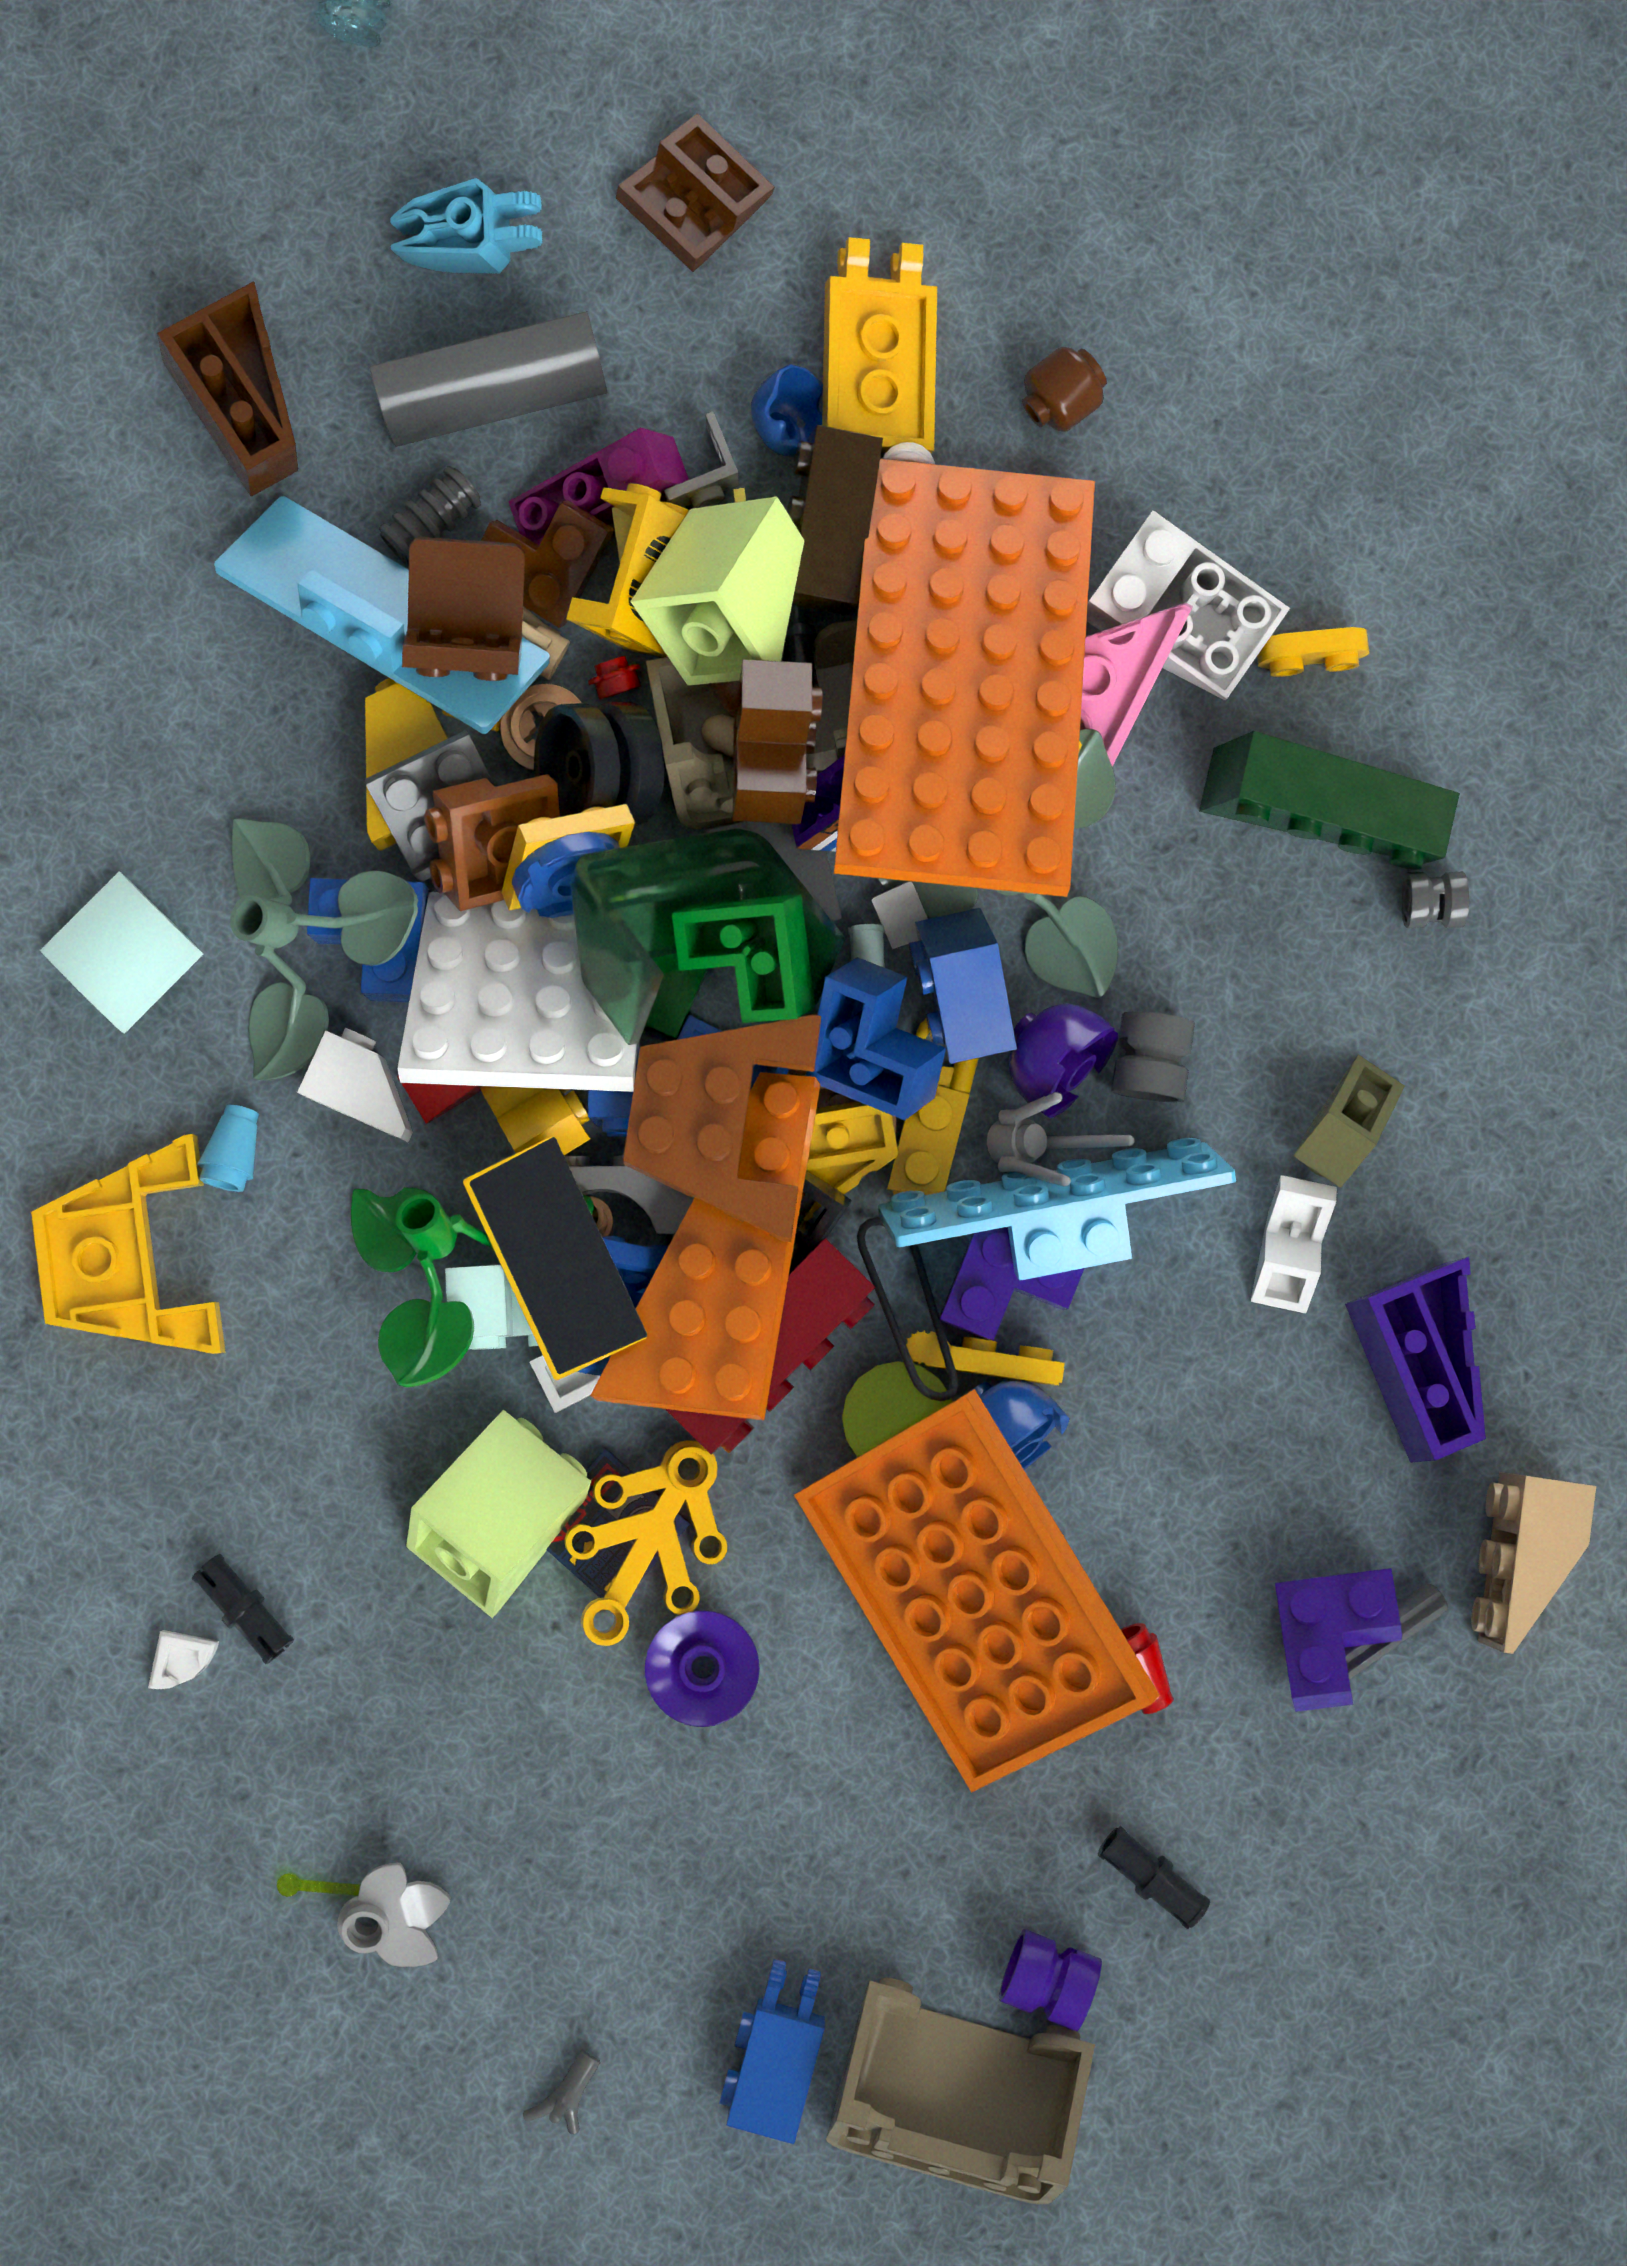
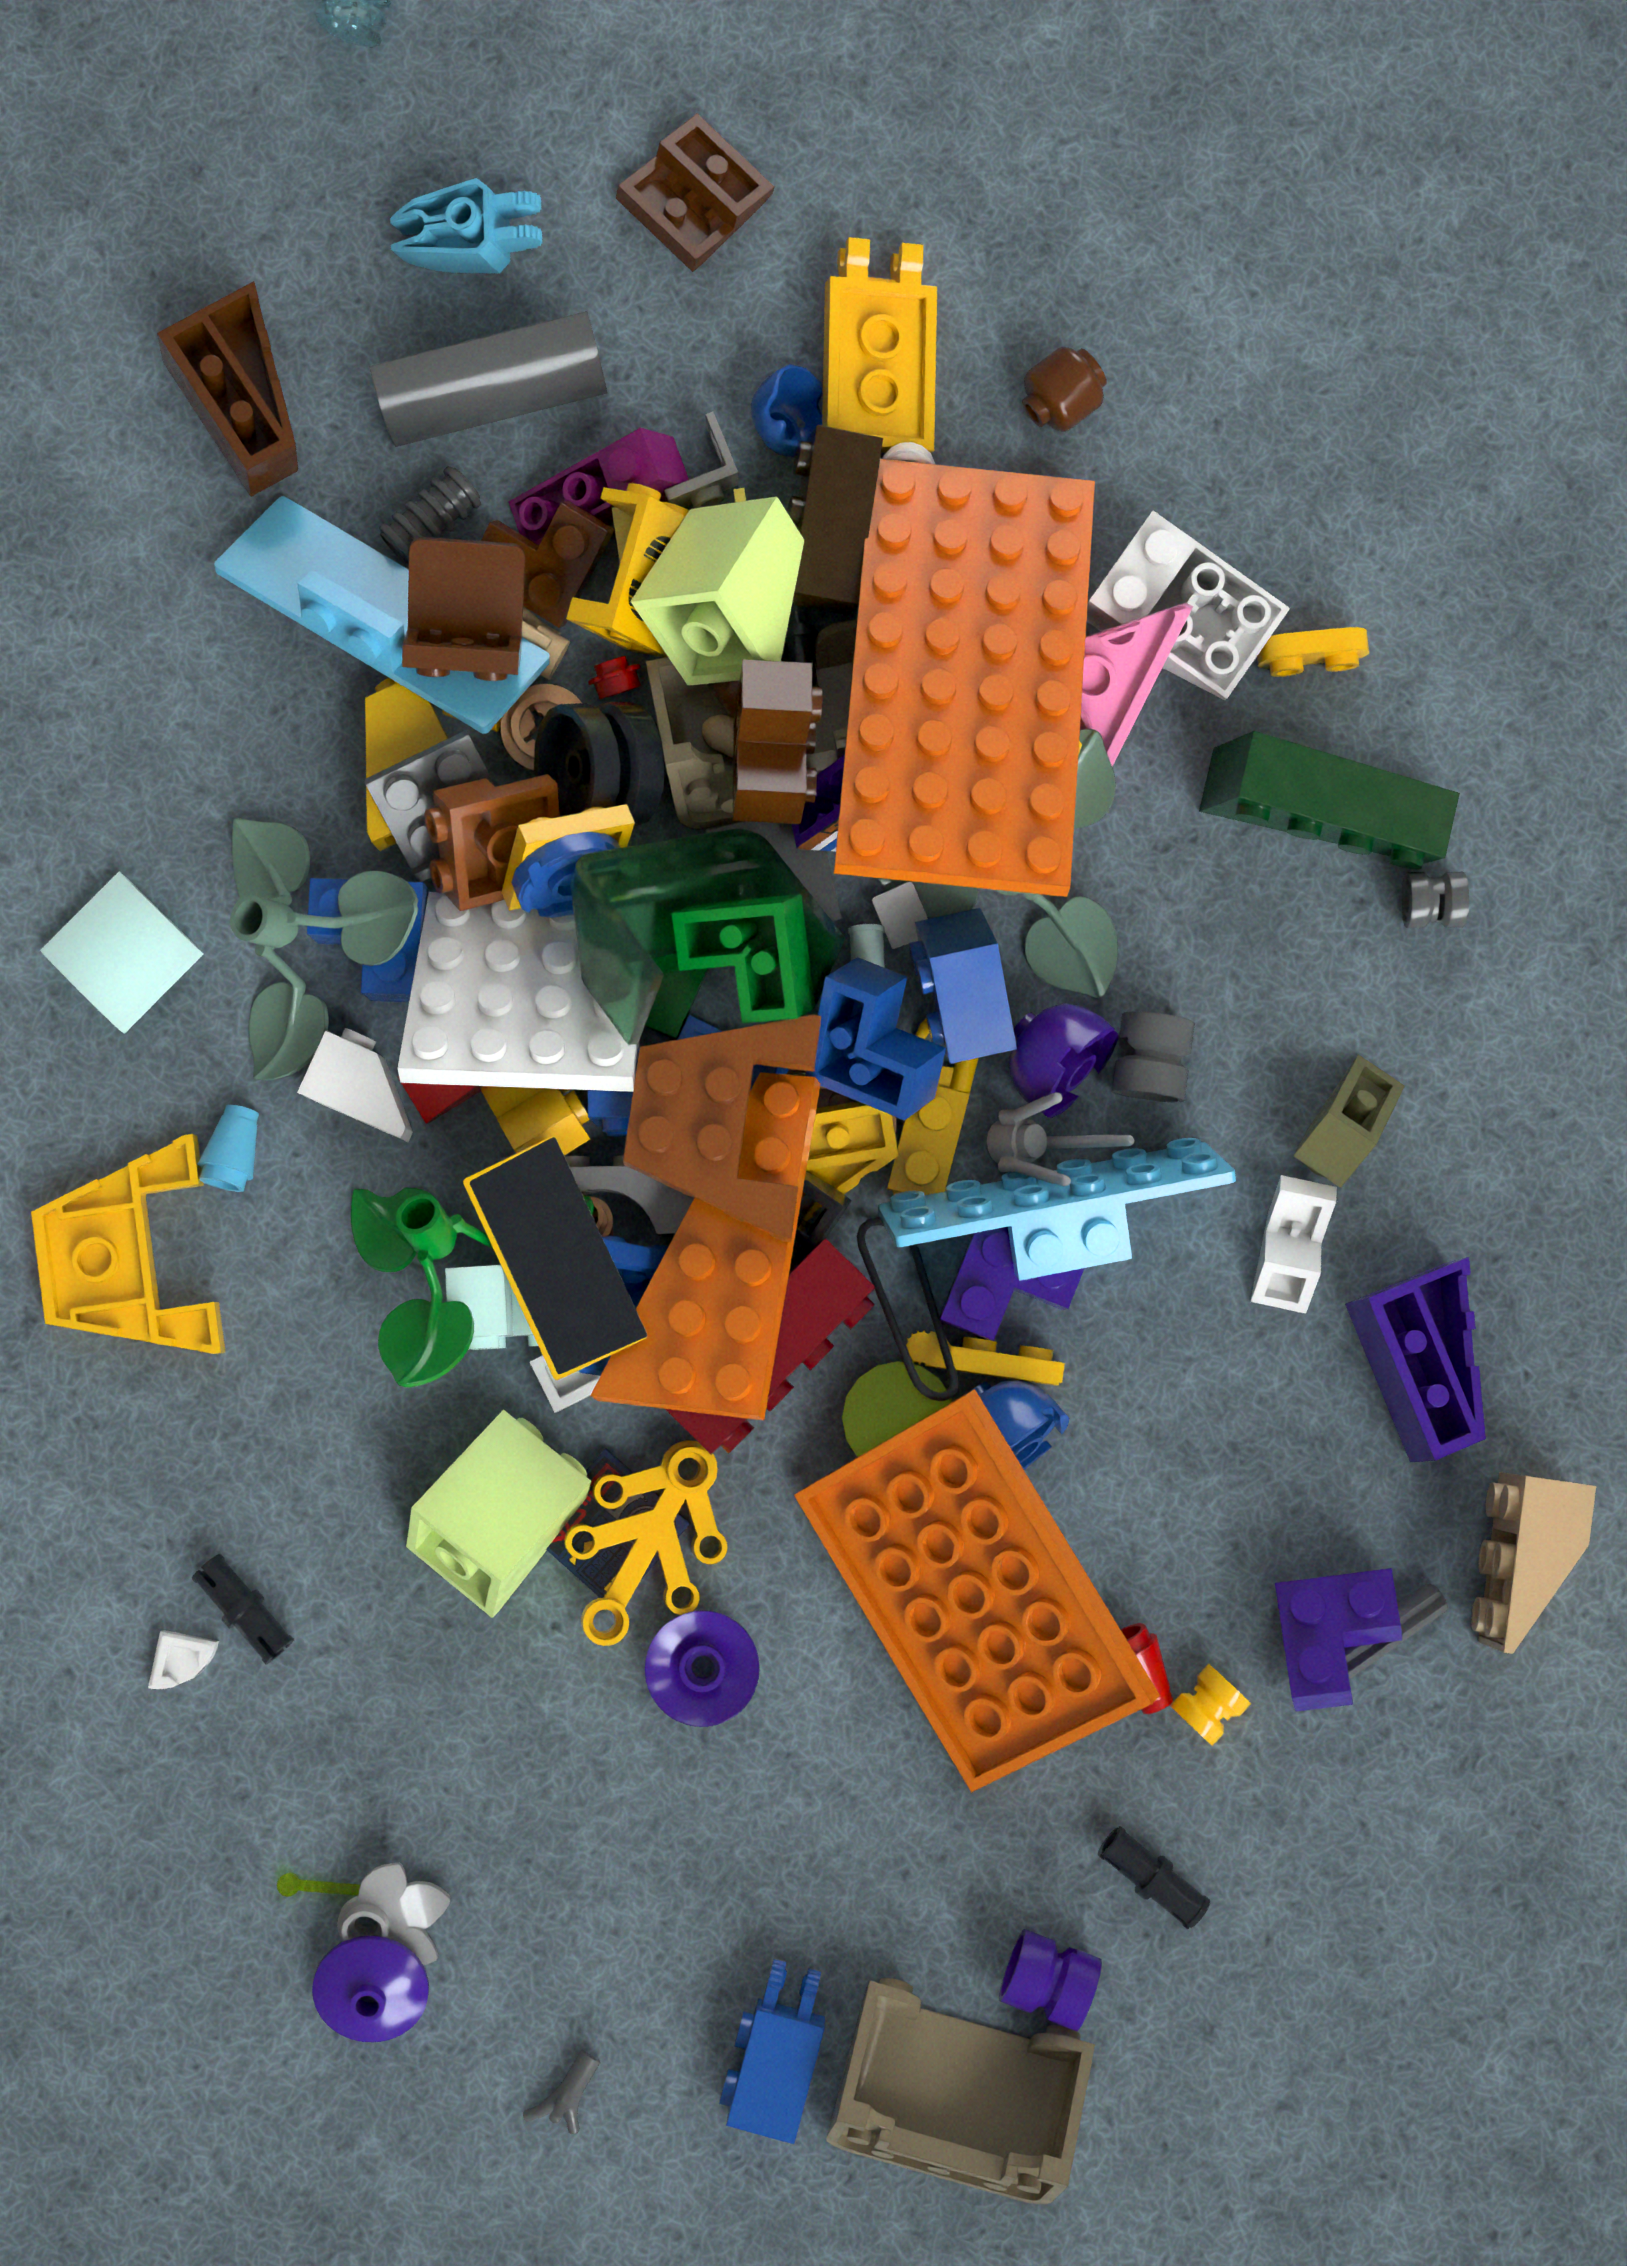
none -> dark purple dish [312,1936,429,2042]
none -> yellow wheel [1170,1663,1251,1746]

